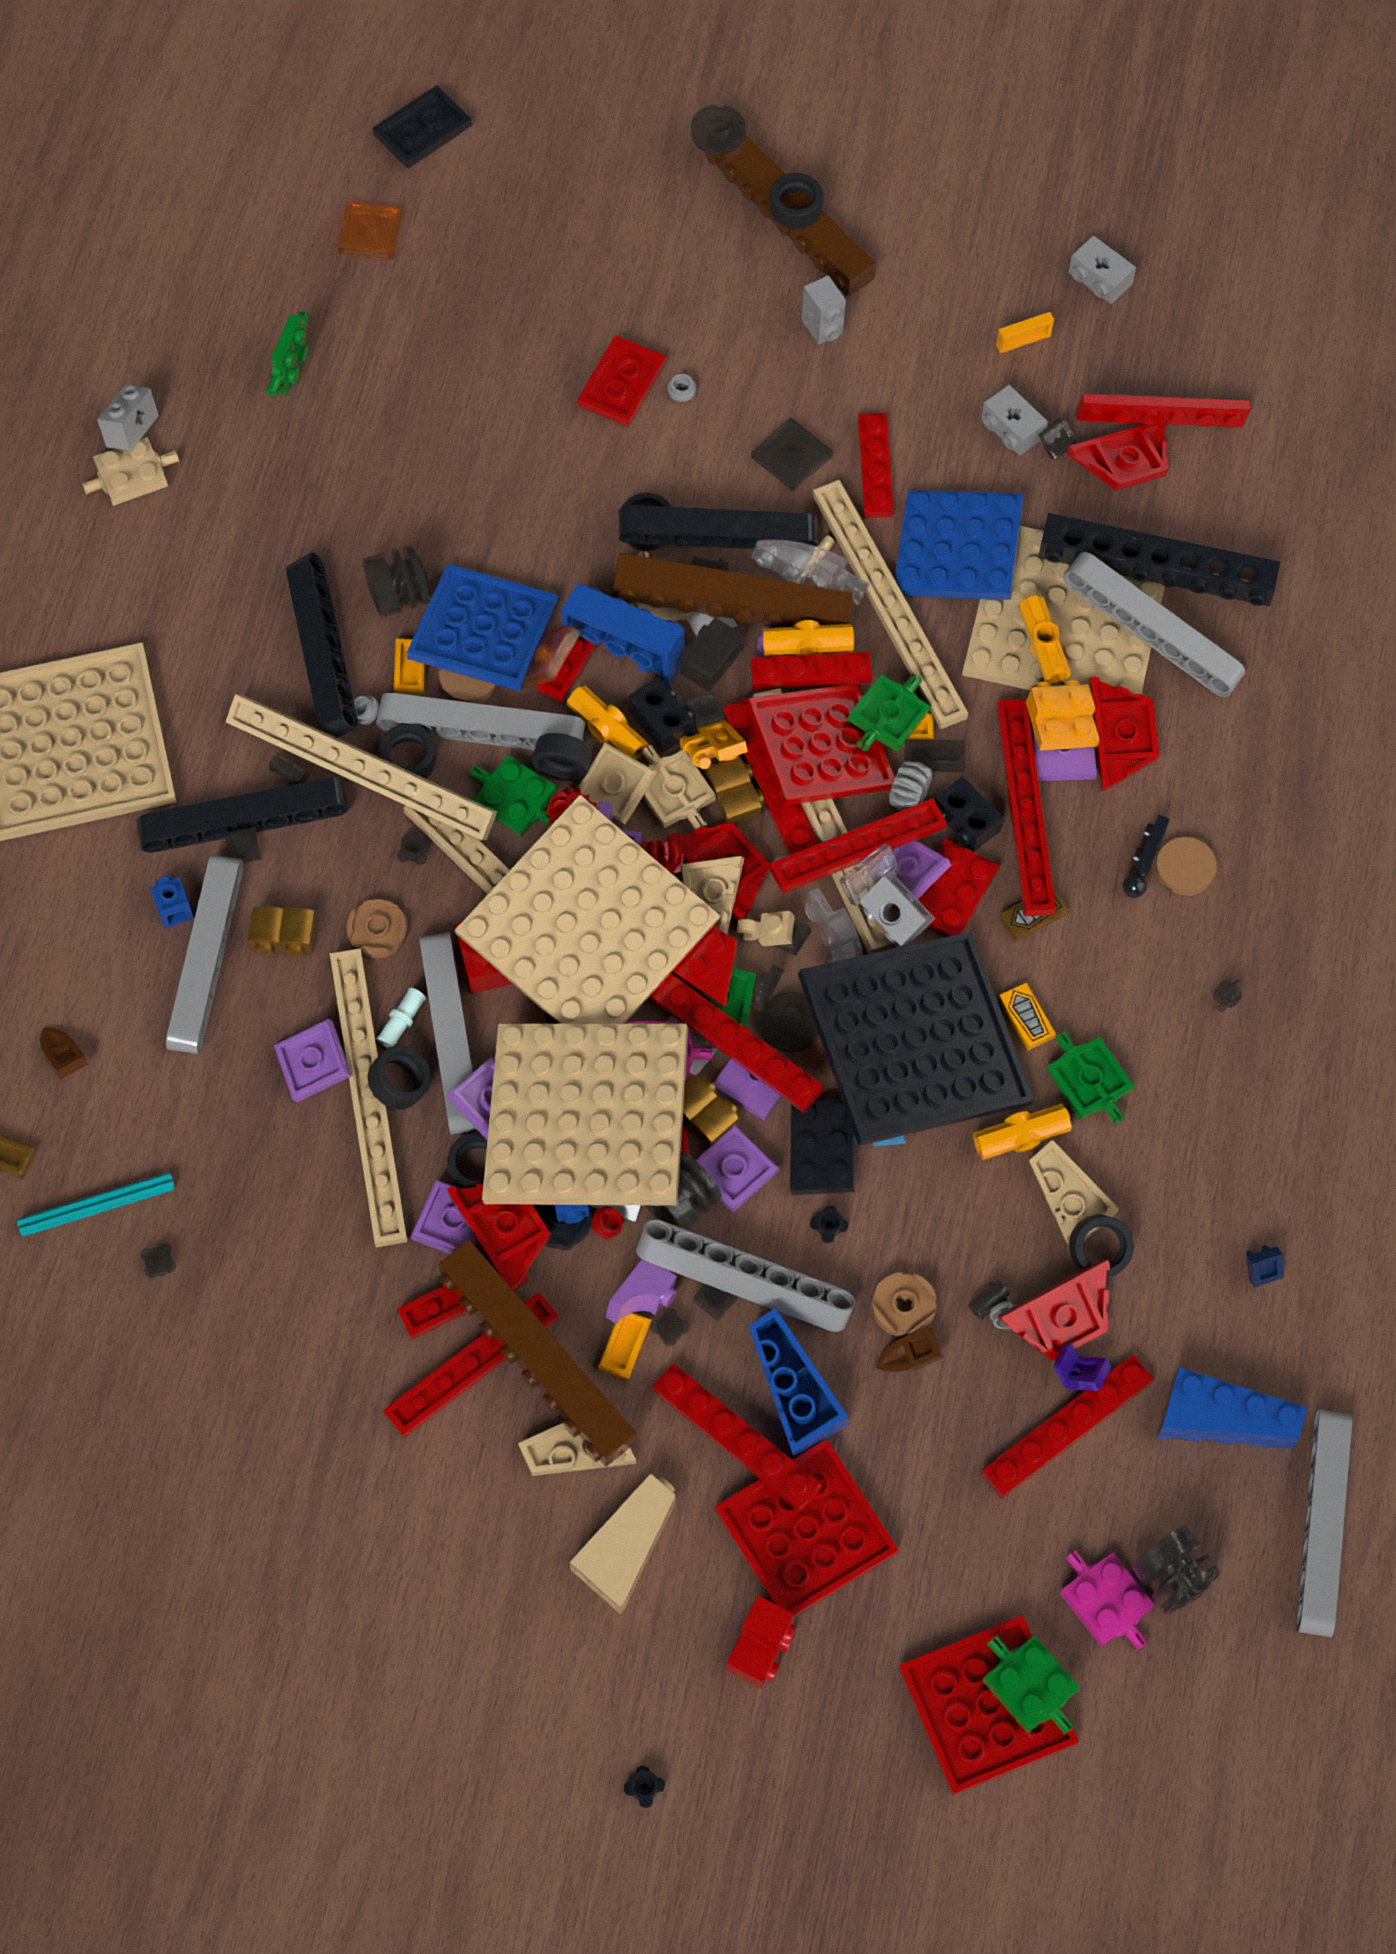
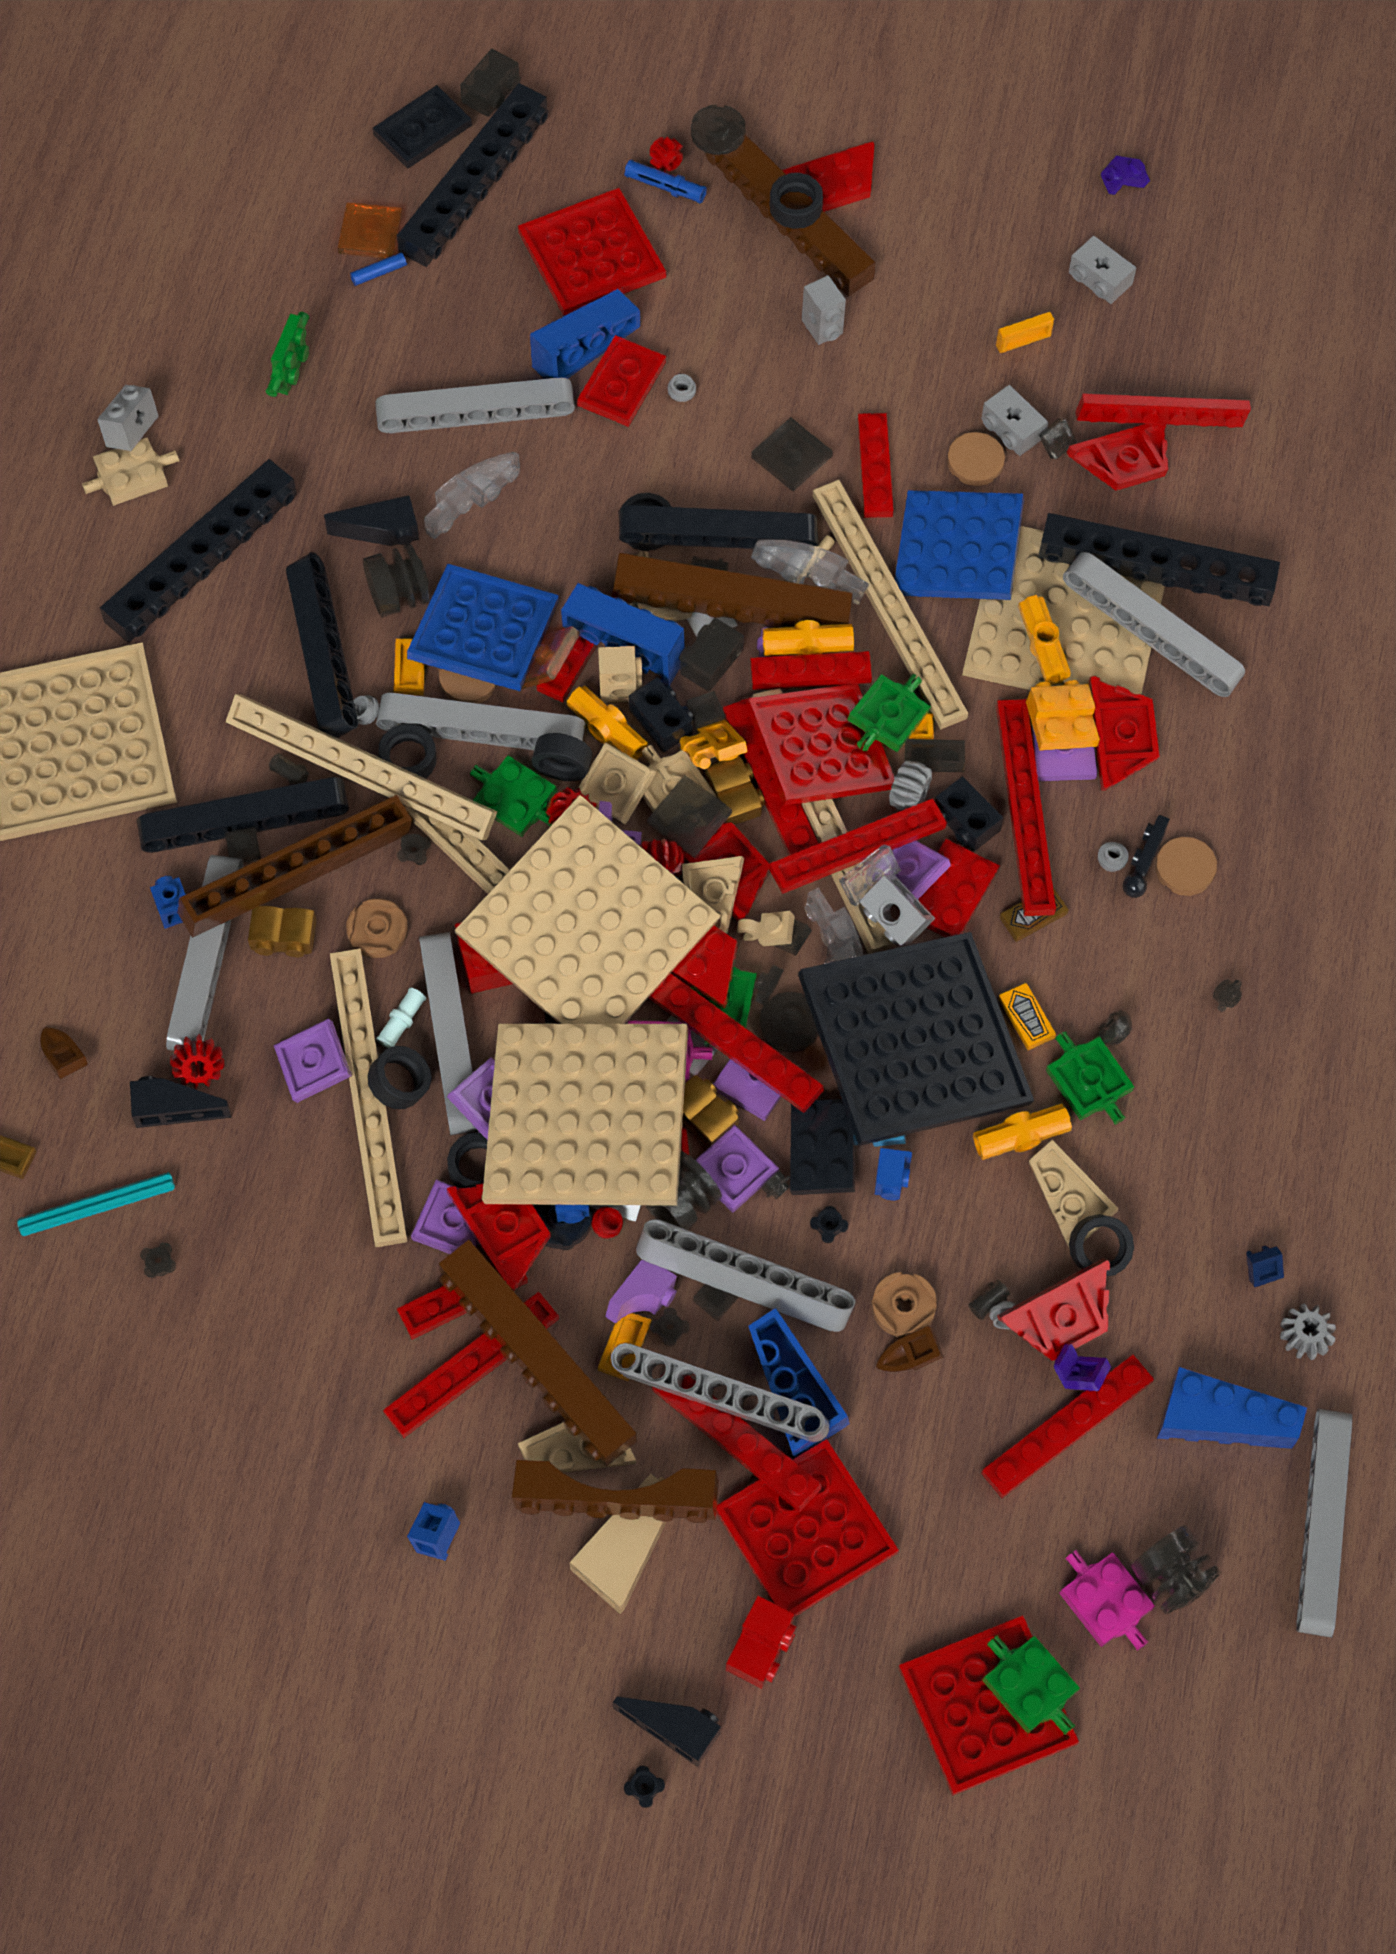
none -> black brick [99,459,297,643]
none -> black slope [130,1076,231,1128]
none -> red gear [170,1034,225,1090]
none -> reddish brown brick [177,795,412,938]
none -> black slope [324,495,419,546]
none -> blue piece [350,252,407,286]
none -> light grey beam [375,378,575,433]
none -> black brick [397,83,549,267]
none -> blue brick [407,1502,460,1561]
none -> clear slope [424,452,520,540]
none -> clear smoke brick [460,48,521,117]
none -> reddish brown arch [512,1460,719,1523]
none -> red plate [518,188,666,316]
none -> blue wedge [530,289,640,379]
none -> tan brick [598,646,642,703]
none -> light grey beam [611,1343,830,1442]
none -> black slope [613,1696,721,1767]
none -> blue pin [624,159,707,204]
none -> clear smoke plate [646,775,732,858]
none -> red gear [649,136,683,172]
none -> clear smoke plate [761,1171,790,1199]
none -> red wing [782,141,875,212]
none -> blue brick [874,1148,912,1201]
none -> medium nougat tile [947,432,1005,486]
none -> clear smoke plate [1097,1009,1132,1045]
none -> light grey plate [1098,842,1129,872]
none -> dark purple bracket [1101,156,1150,195]
none -> light grey gear [1280,1303,1336,1360]

